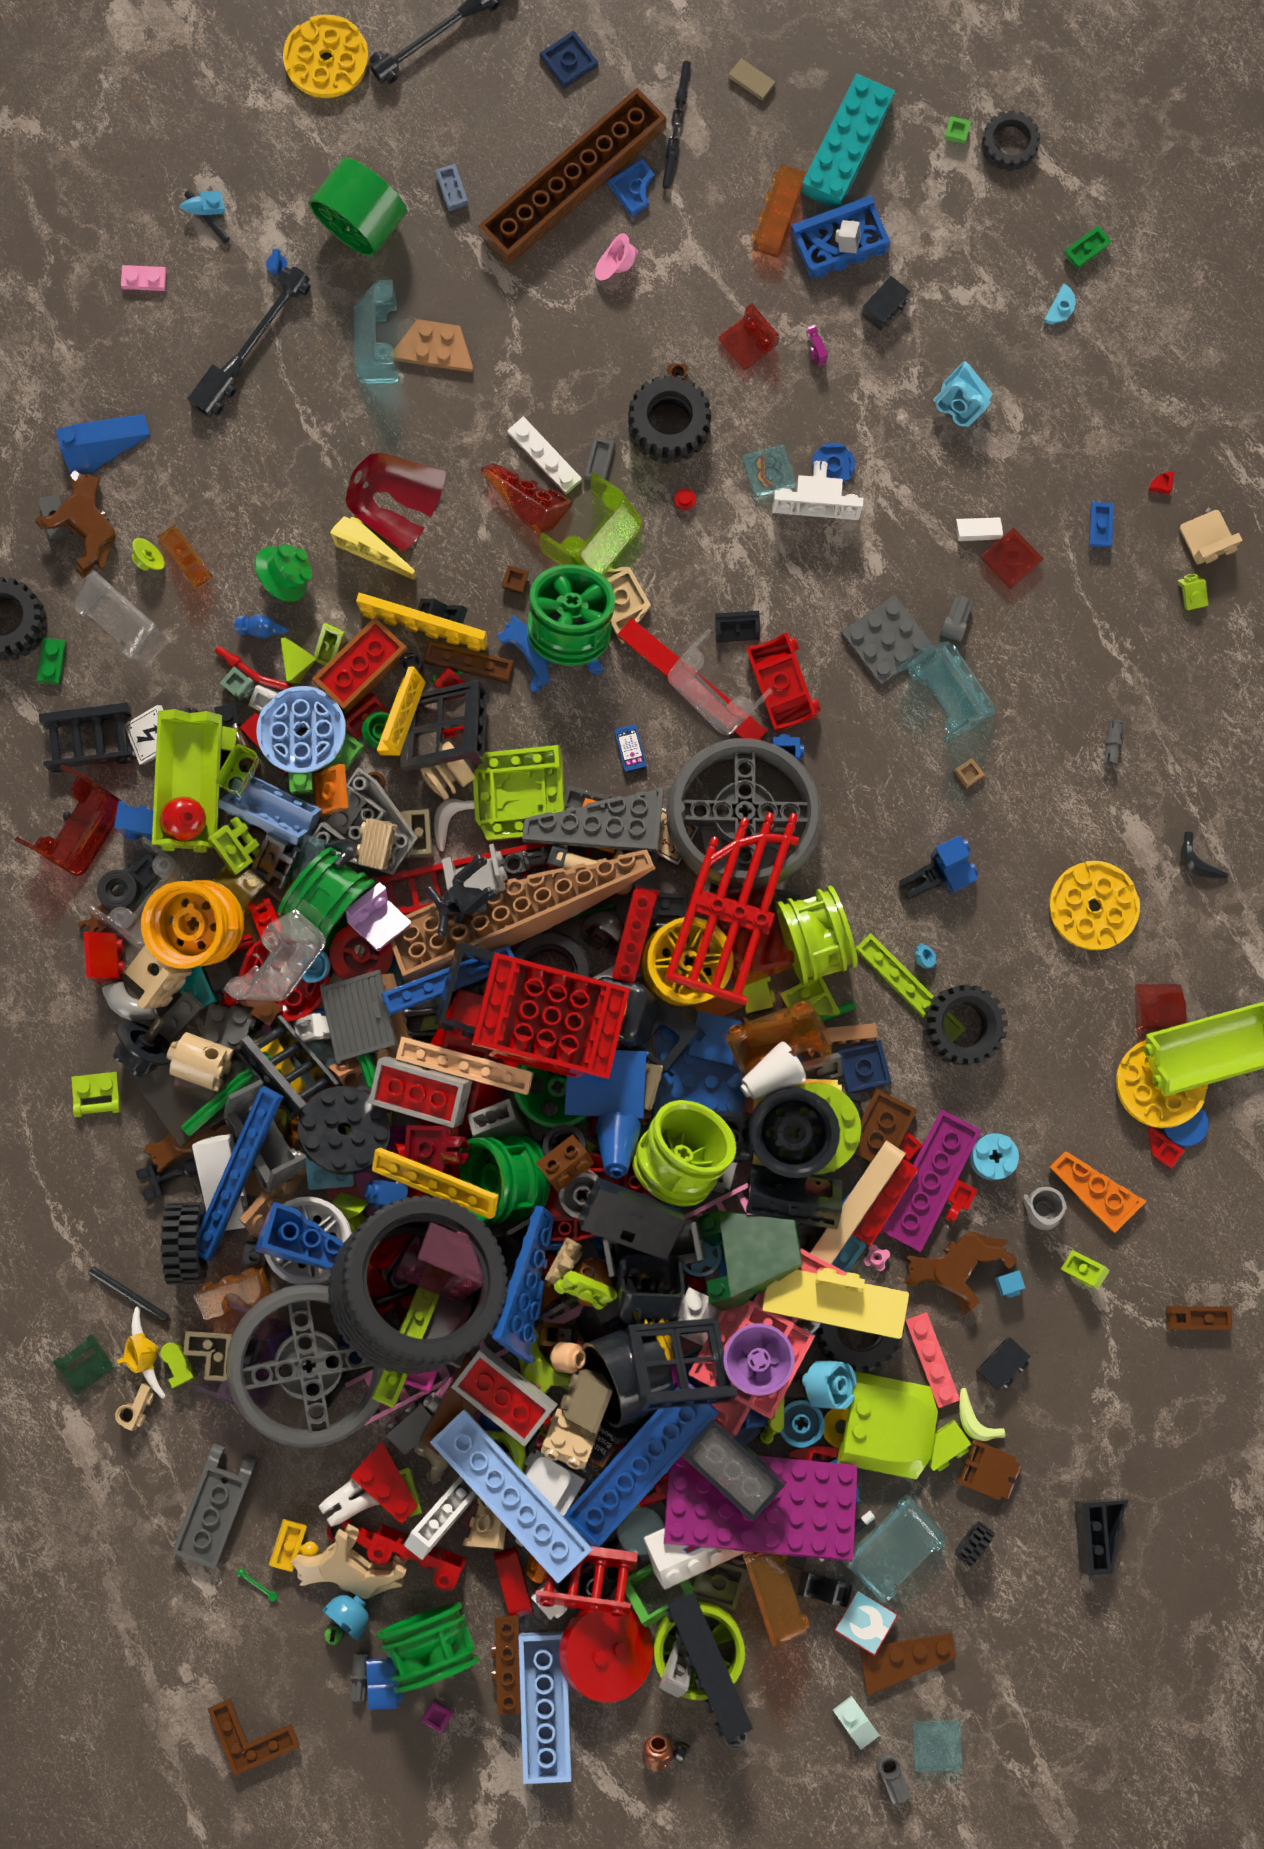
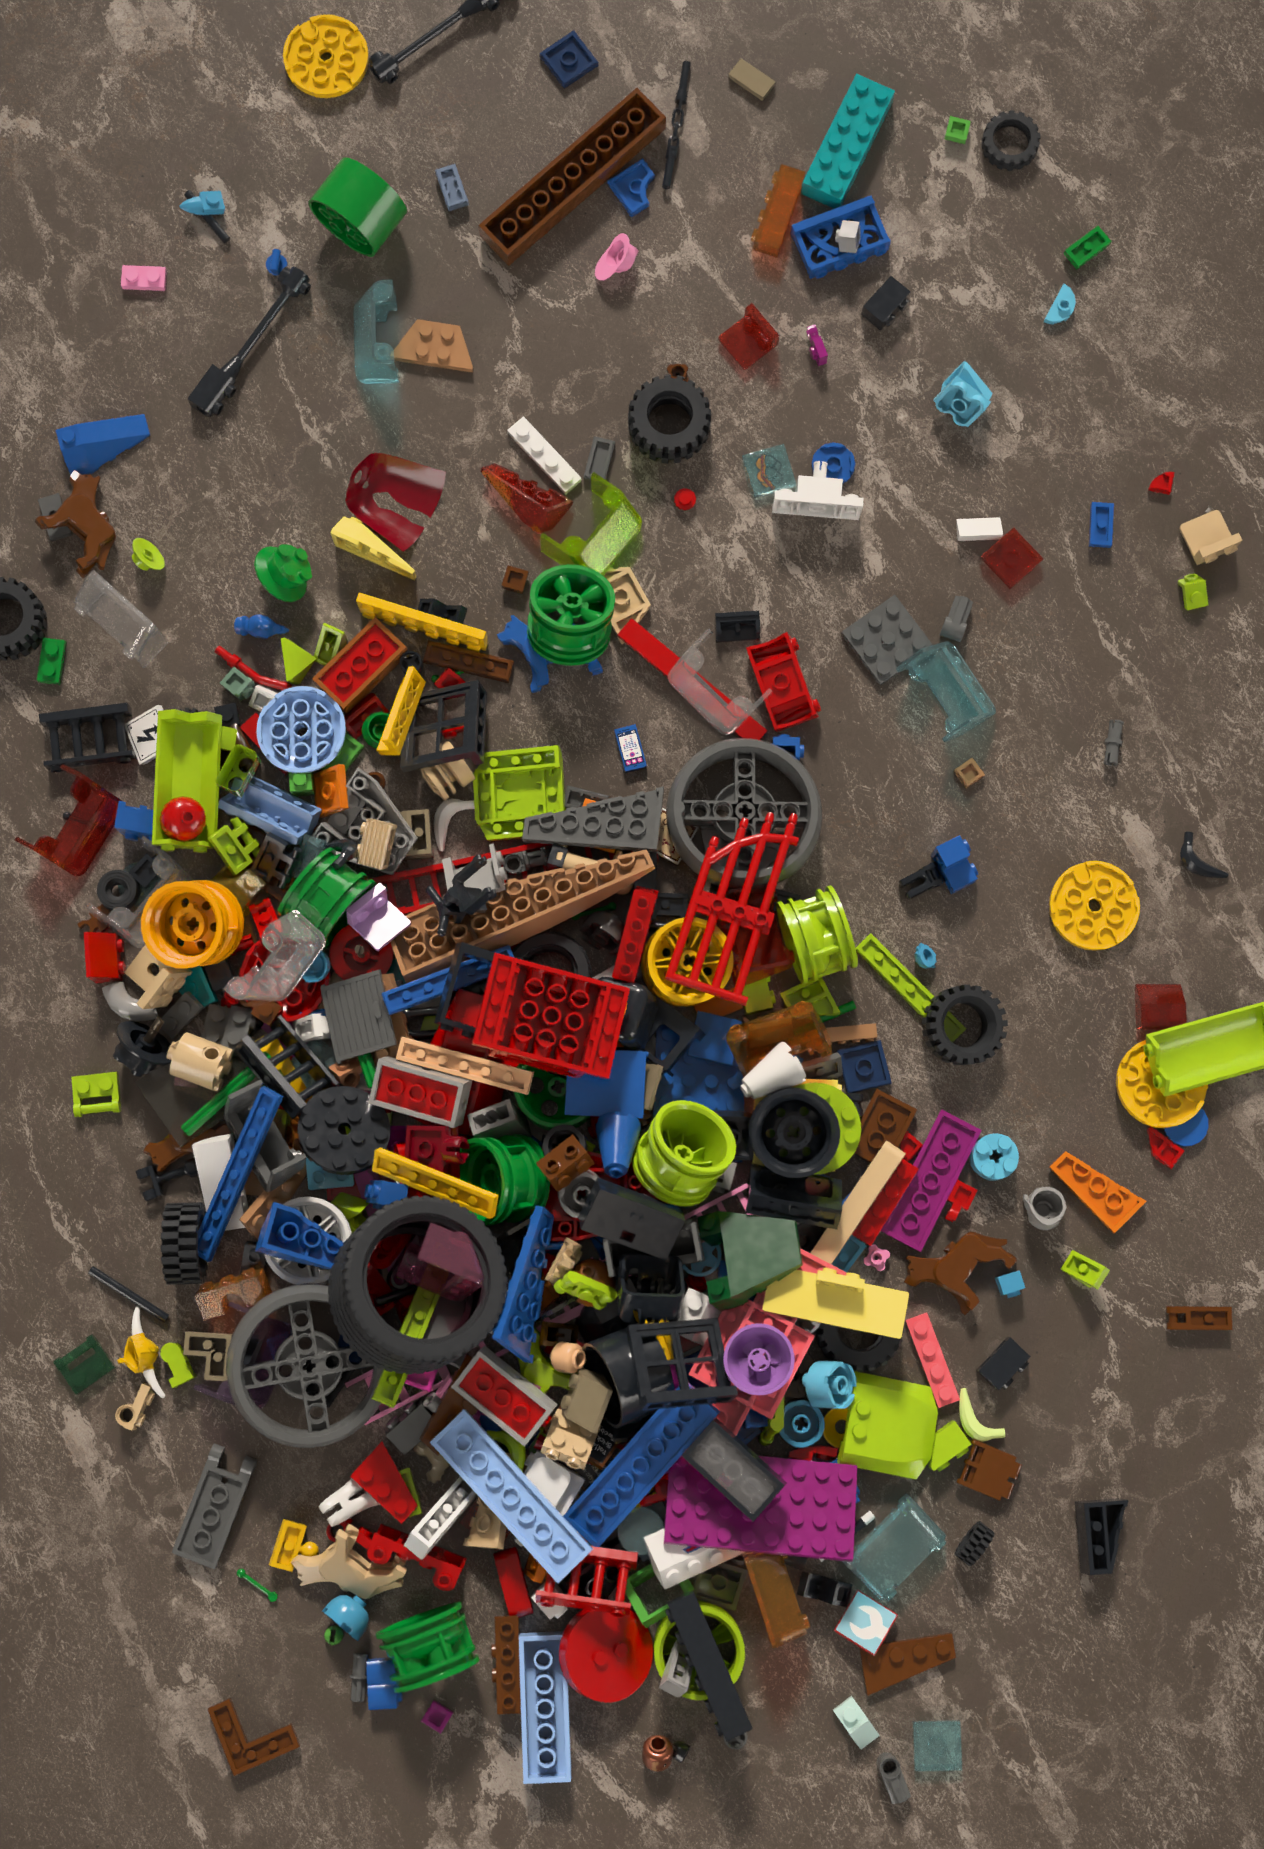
clear orange slope [157,525,213,589] -> none

